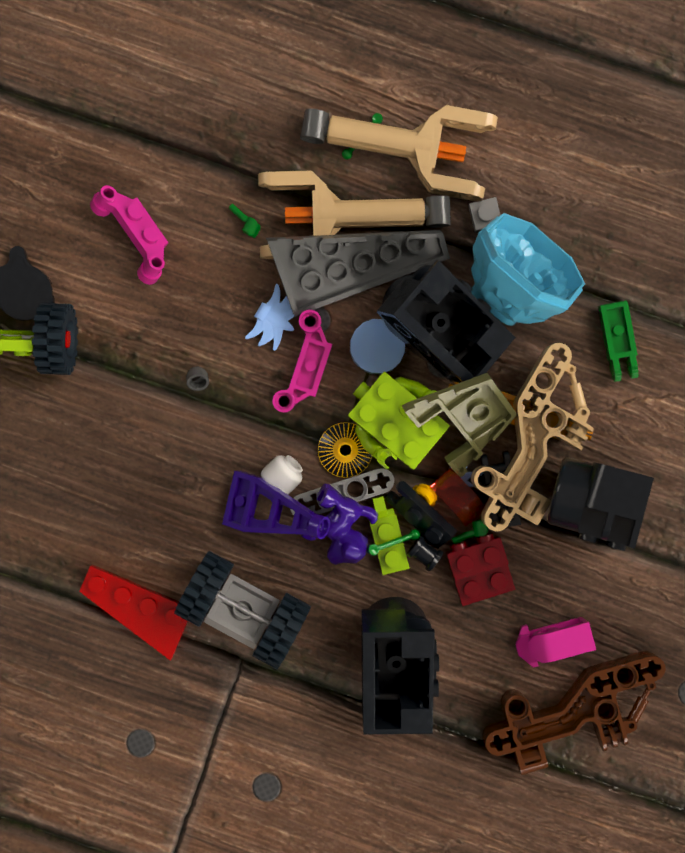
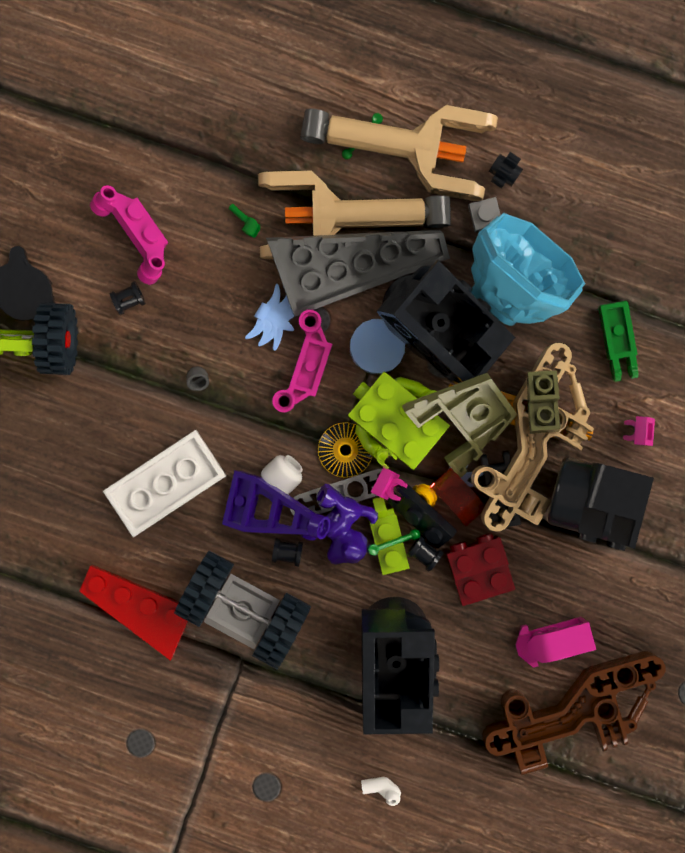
green hand [451,519,489,544] -> none
none -> white tile [103,430,227,537]
none -> black bush [109,281,146,316]
none -> black bush [272,538,303,567]
none -> white arm [361,777,401,806]
none -> dark pink tile [371,467,408,501]
none -> black gear [488,152,523,189]
none -> olive slope [527,370,560,434]
none -> dark pink tile [623,416,655,446]

